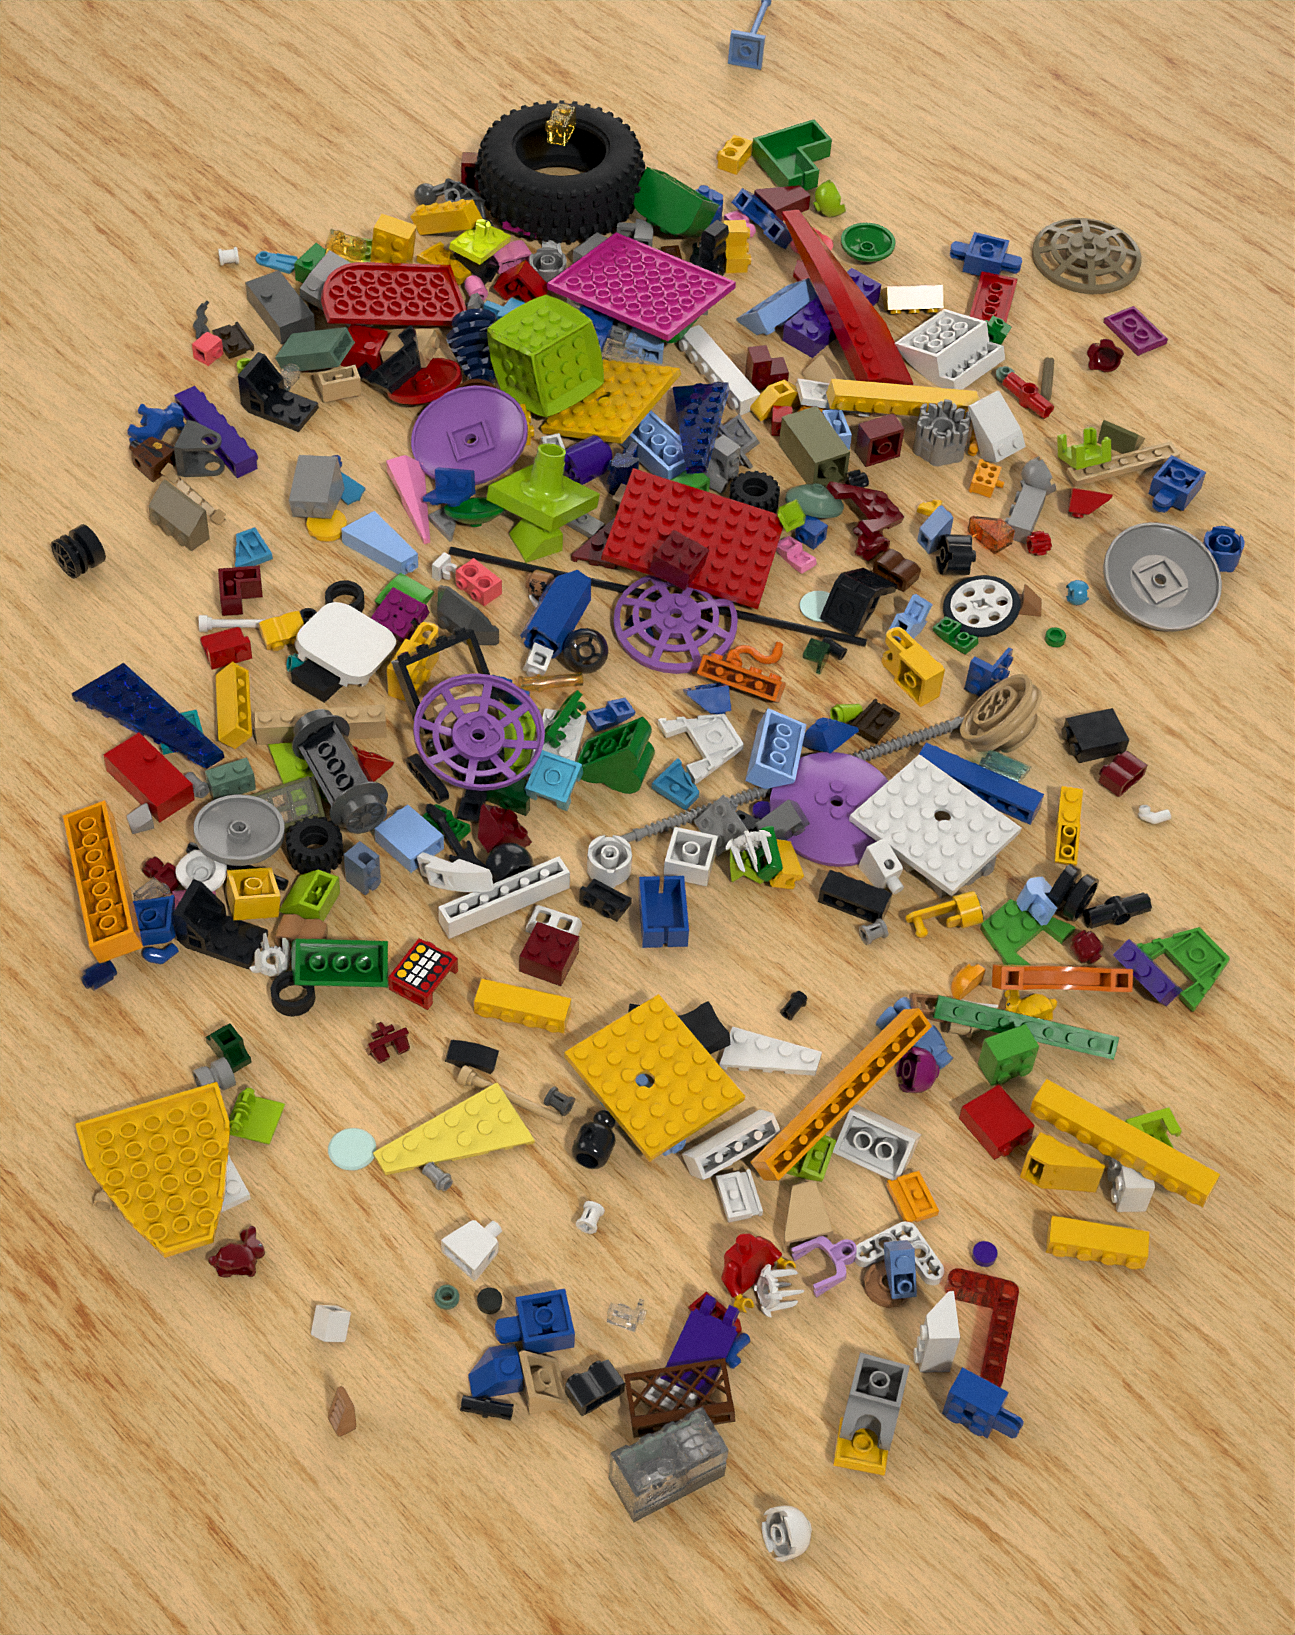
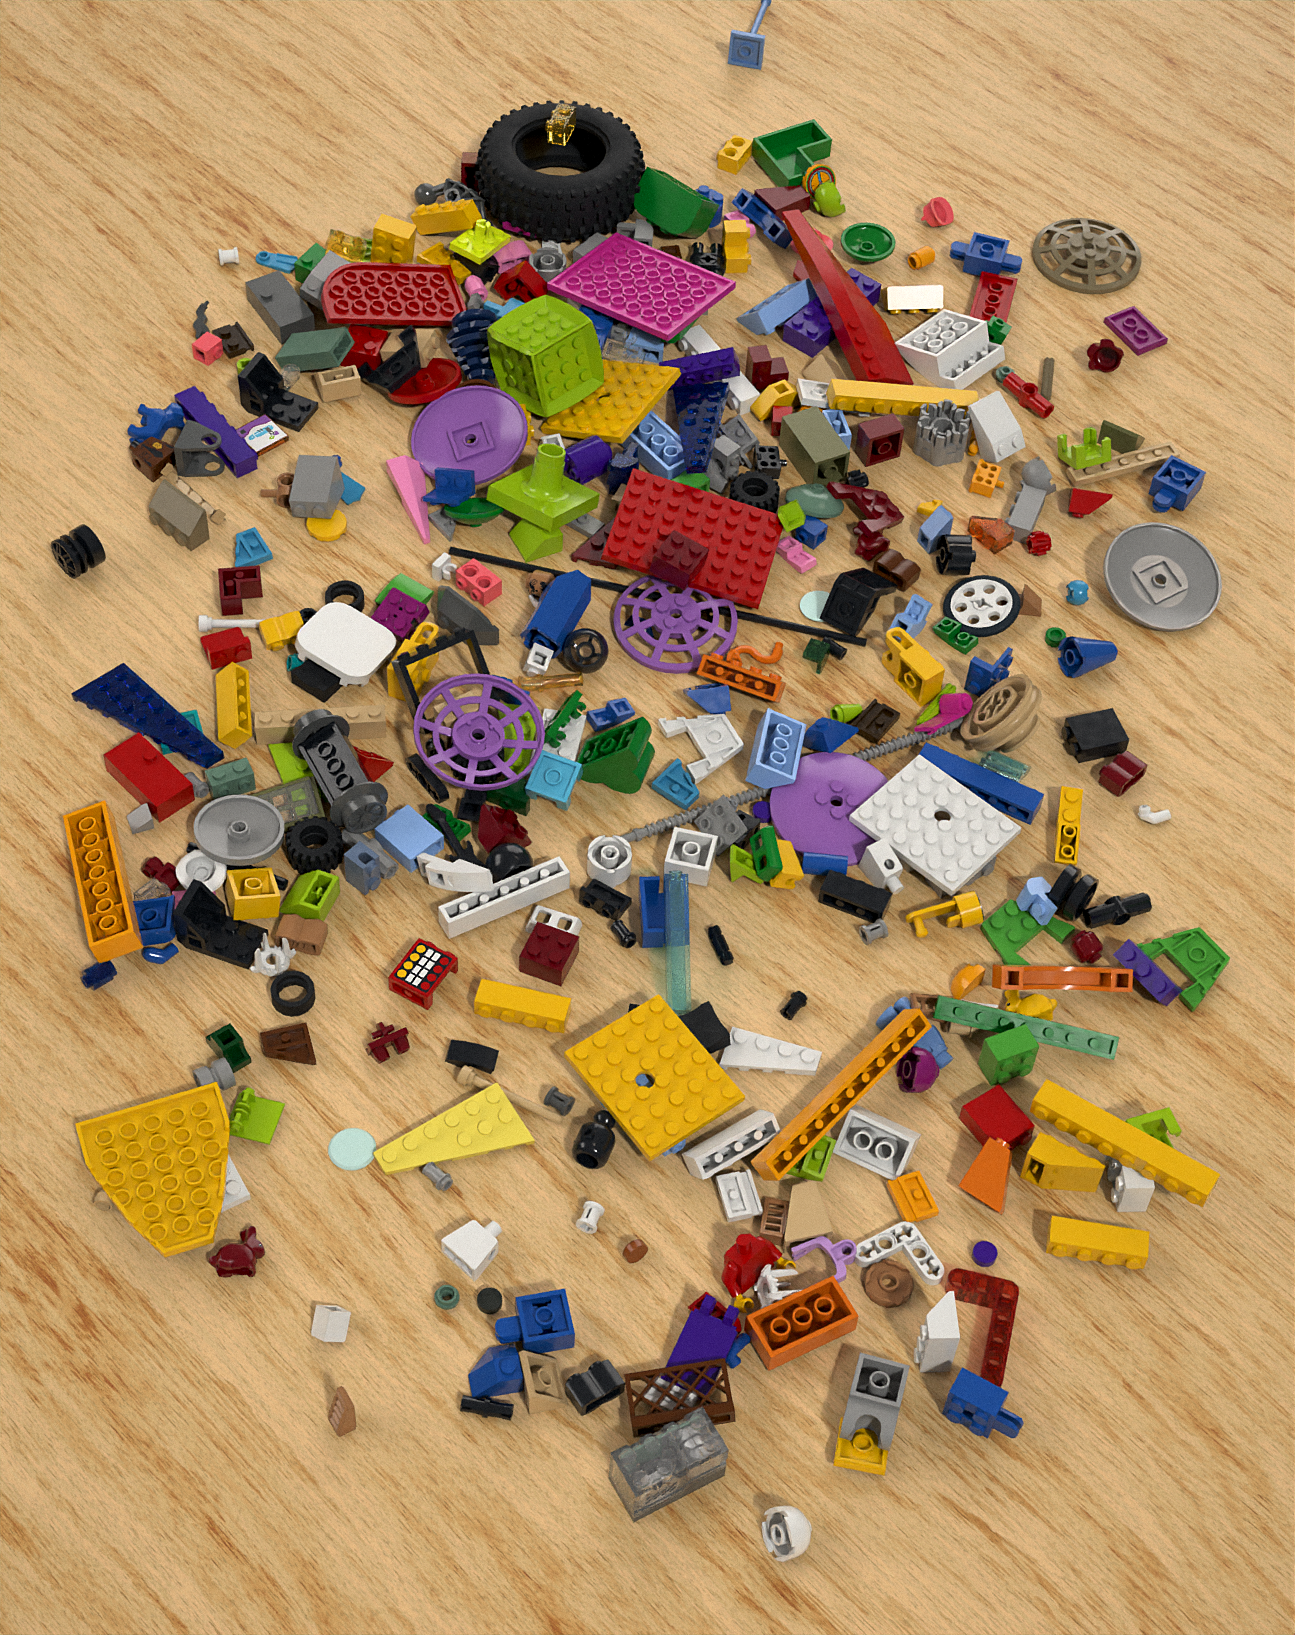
green slope [291,939,388,988] -> none
light blue slope [341,511,418,575] -> none
clear bracket [607,1299,647,1332] -> none
black brick [699,220,729,265] -> none
white piece [726,830,772,872] -> none
dark grey brick [754,799,810,841] -> none
medium blue slope [884,1240,917,1299] -> none
blue brick [1203,526,1245,572] -> none
none -> tile [236,414,289,457]
none -> medium nougat piece [260,472,294,508]
none -> reddish brown wing [260,1023,317,1065]
none -> light grey piece [342,828,399,879]
none -> black pin [610,920,637,948]
none -> dark orange tile [623,1239,648,1263]
none -> dark purple brick [659,347,740,390]
none -> clear light blue brick [664,870,691,1014]
none -> black axle [708,925,734,966]
none -> orange brick [744,1275,859,1371]
none -> black piece [753,444,787,479]
none -> medium nougat slope [759,1197,790,1246]
none -> tile [802,164,836,200]
none -> blue pin [802,852,848,876]
none -> light orange brick [908,246,935,270]
none -> dark pink door [914,693,973,735]
none -> lime axle [916,683,956,726]
none -> coral piece [921,197,954,227]
none -> orange slope [958,1137,1013,1215]
none -> blue cone [1058,636,1118,678]

